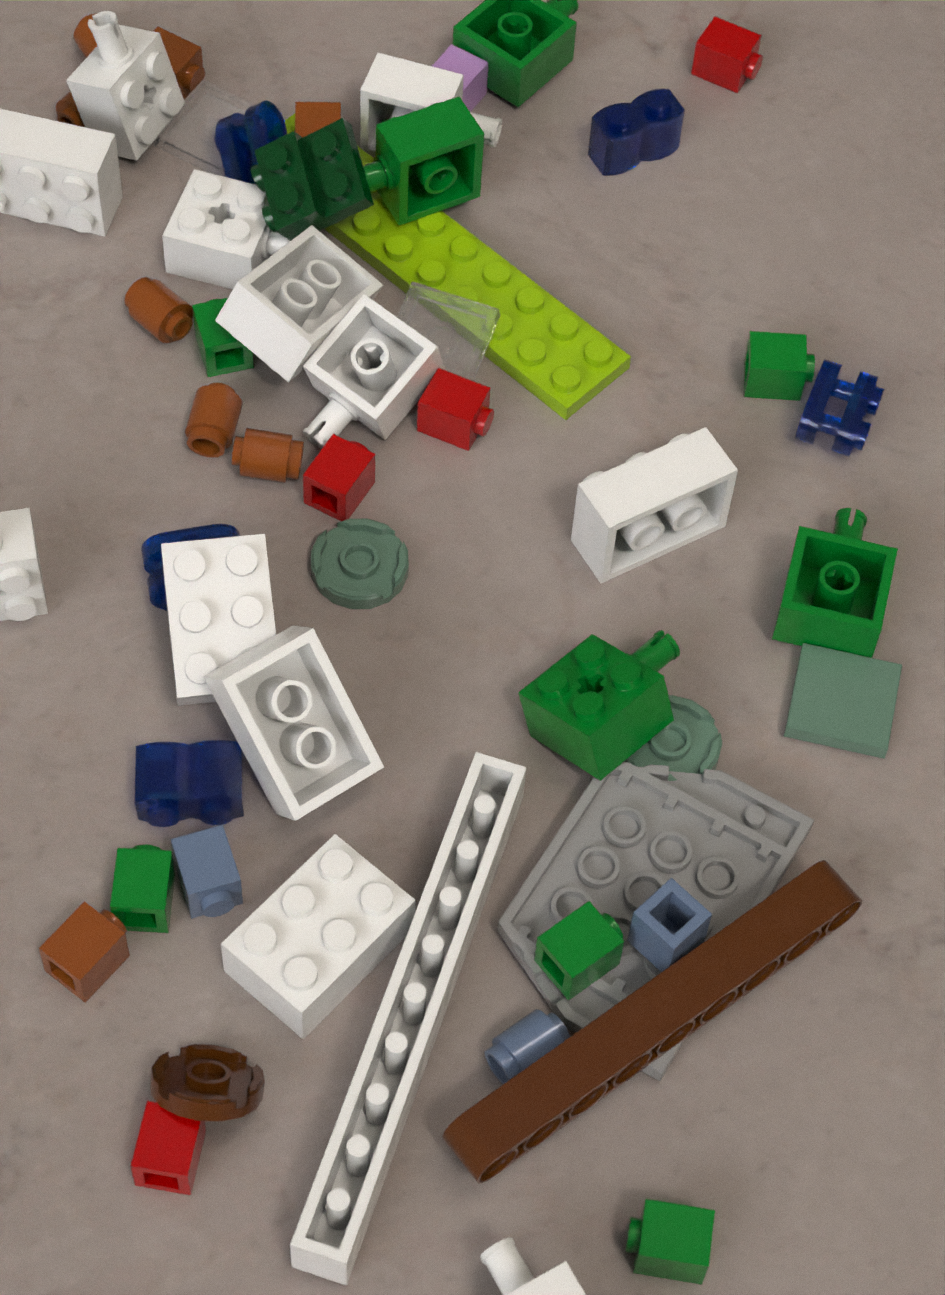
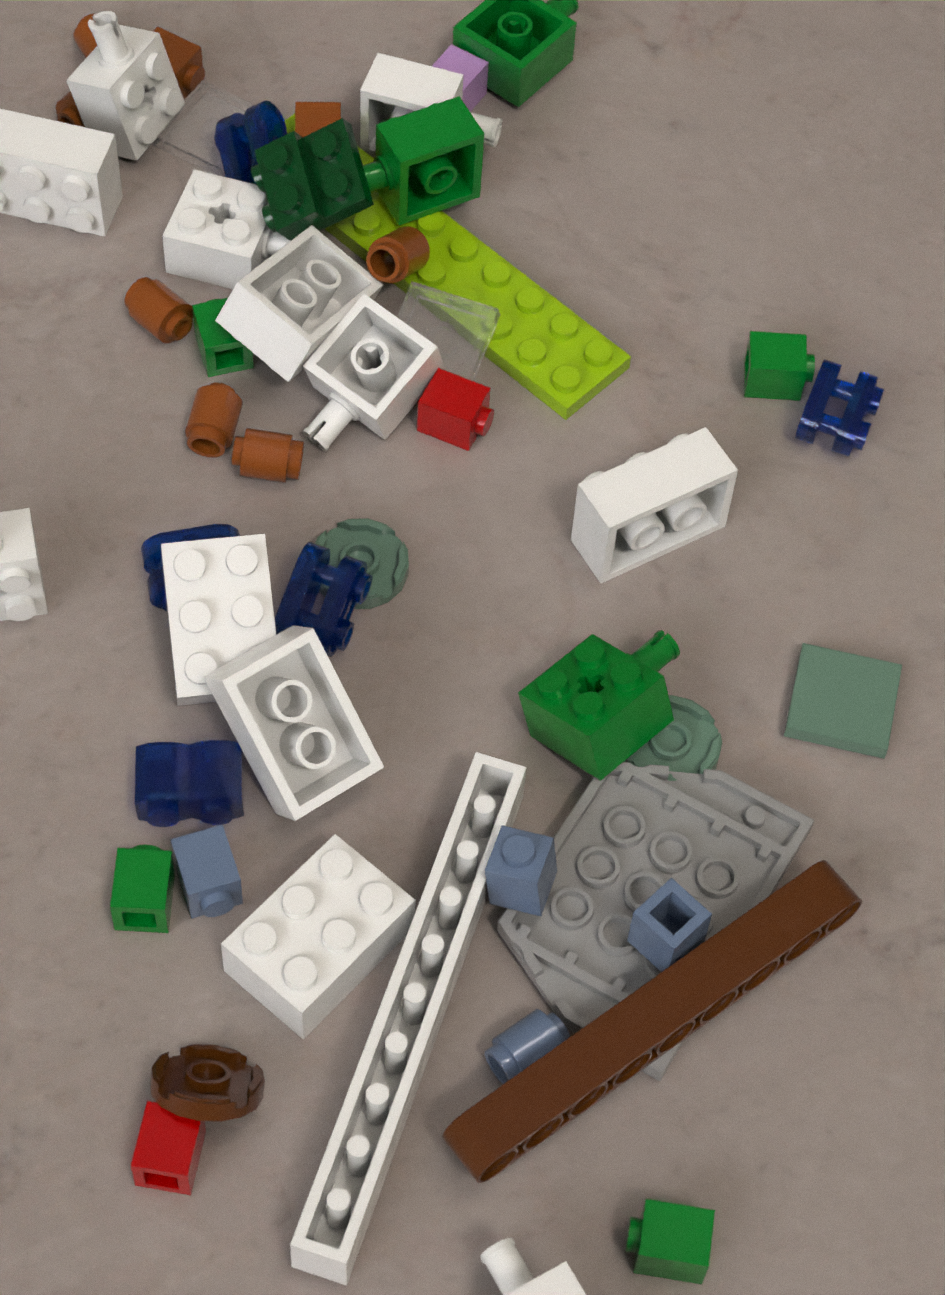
dark orange brick [39,901,130,1003] -> none
red brick [303,434,375,521] -> none
green brick [534,901,624,1001] -> none
clear blue brick [588,89,685,176] -> none
red brick [691,16,763,93] -> none
green brick [772,508,898,658] -> none
none -> clear blue brick [275,542,373,657]
none -> dark orange brick [366,226,430,283]
none -> sand blue brick [485,825,557,916]

